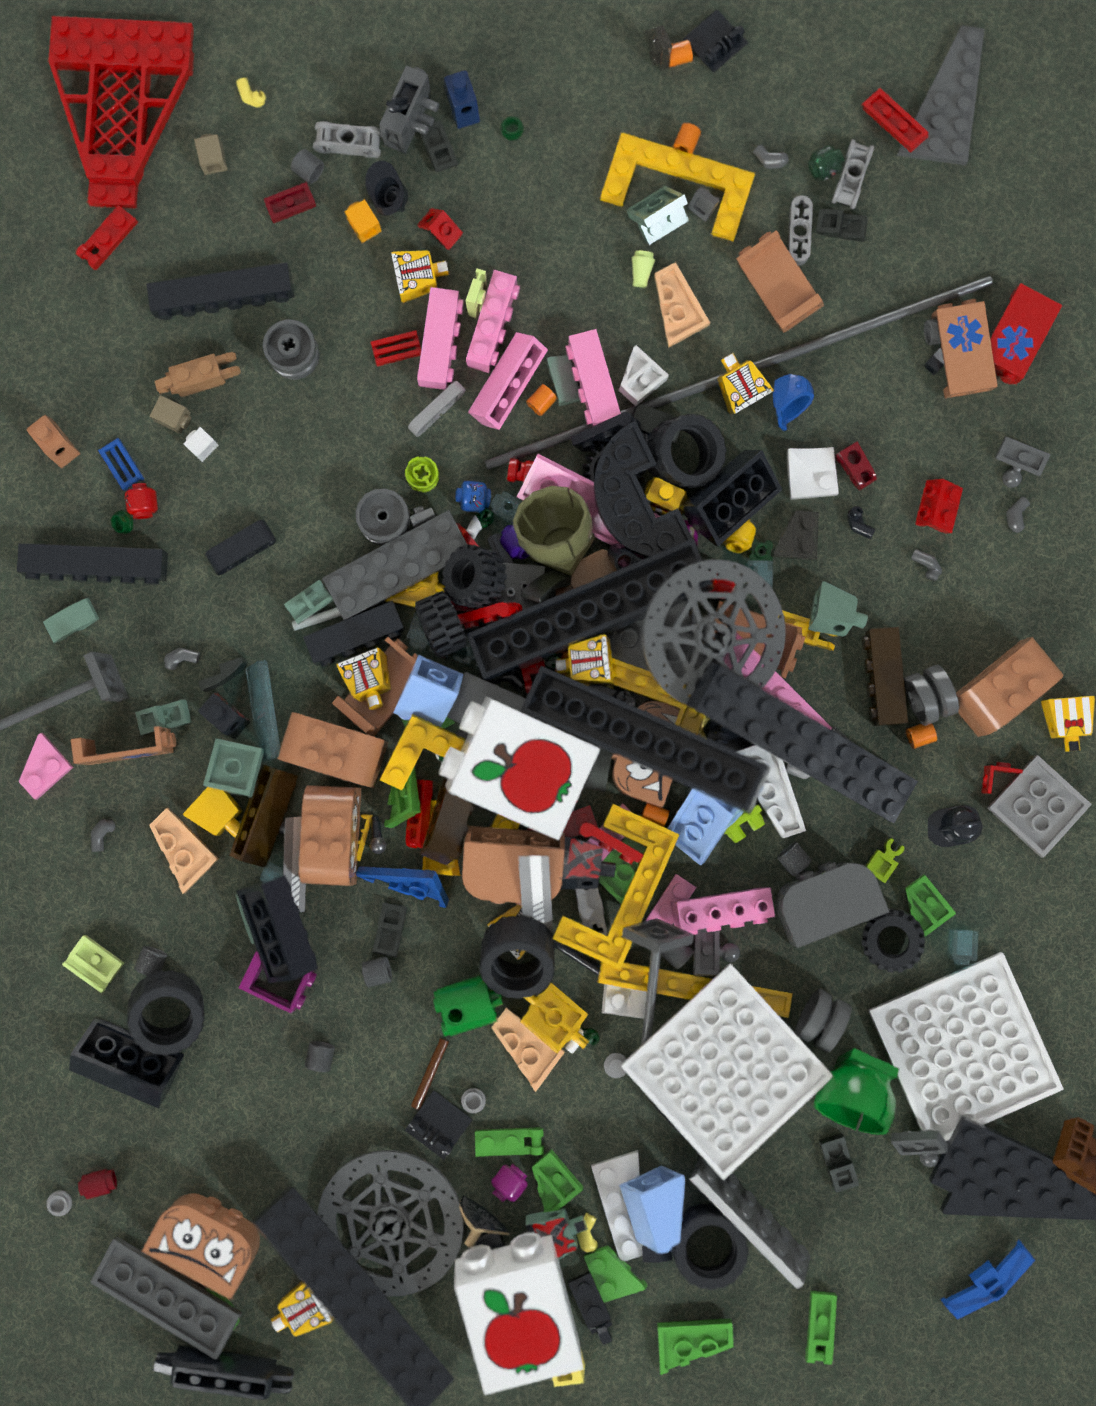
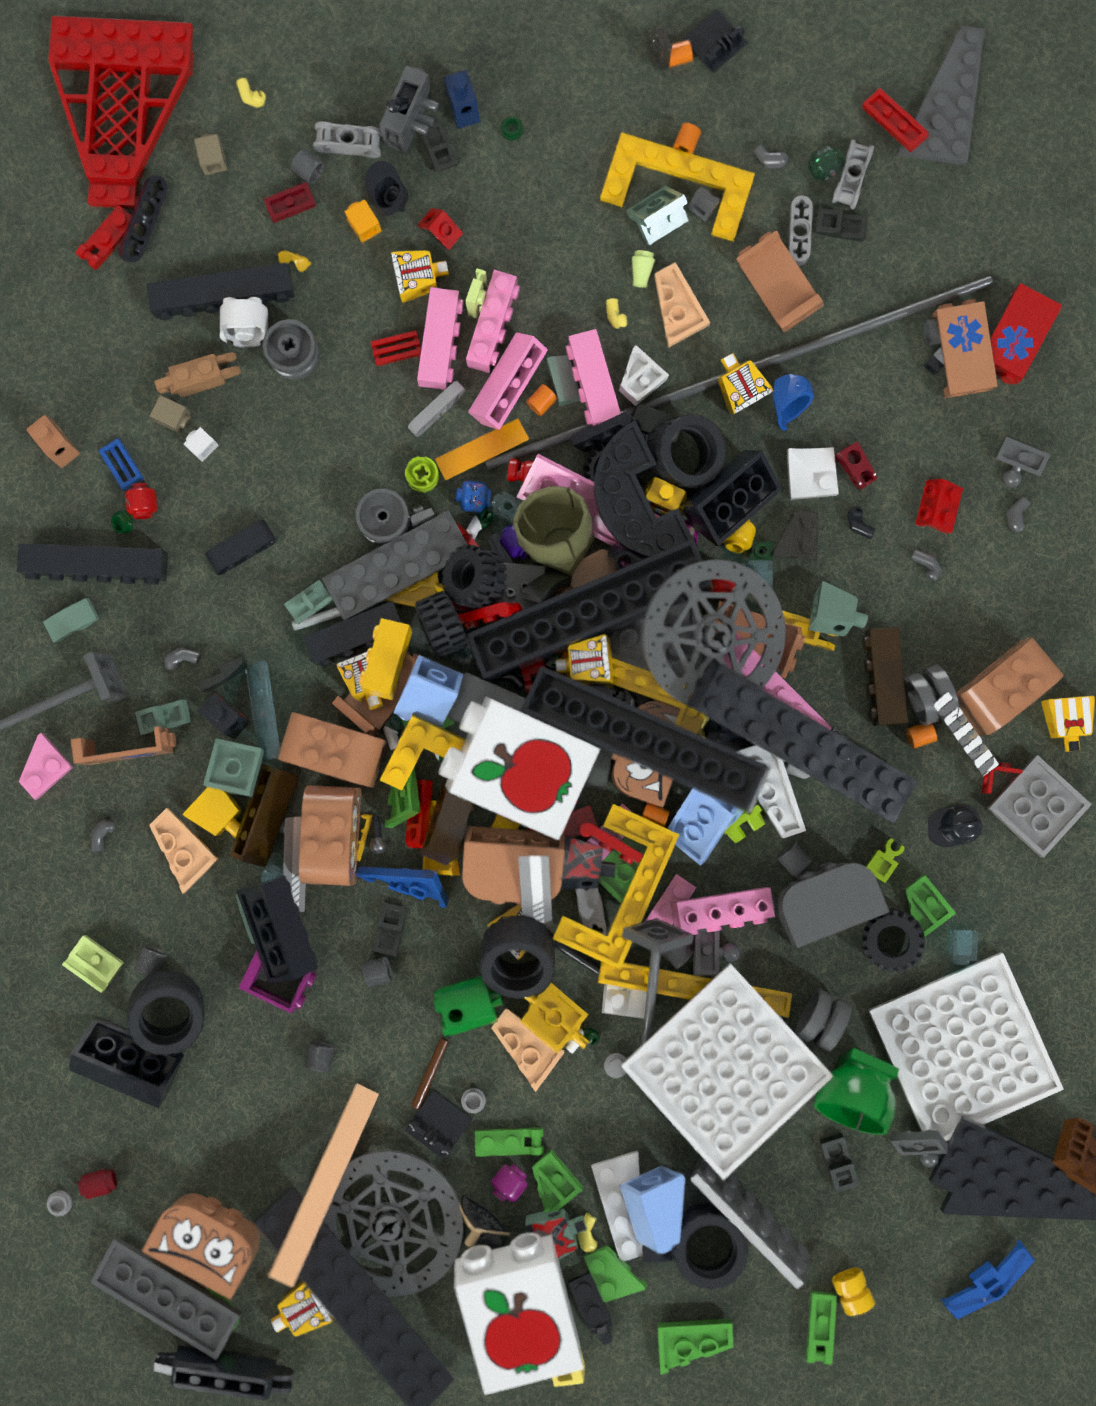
none -> black beam [118,175,168,263]
none -> white brick [220,297,268,347]
none -> light nougat tile [268,1084,379,1287]
none -> yellow piece [278,250,311,272]
none -> yellow brick [359,618,412,700]
none -> arm [383,714,403,750]
none -> light orange sticker [435,419,529,480]
none -> light yellow arm [606,299,627,329]
none -> yellow wheel [832,1267,875,1316]
none -> sticker [933,692,999,776]

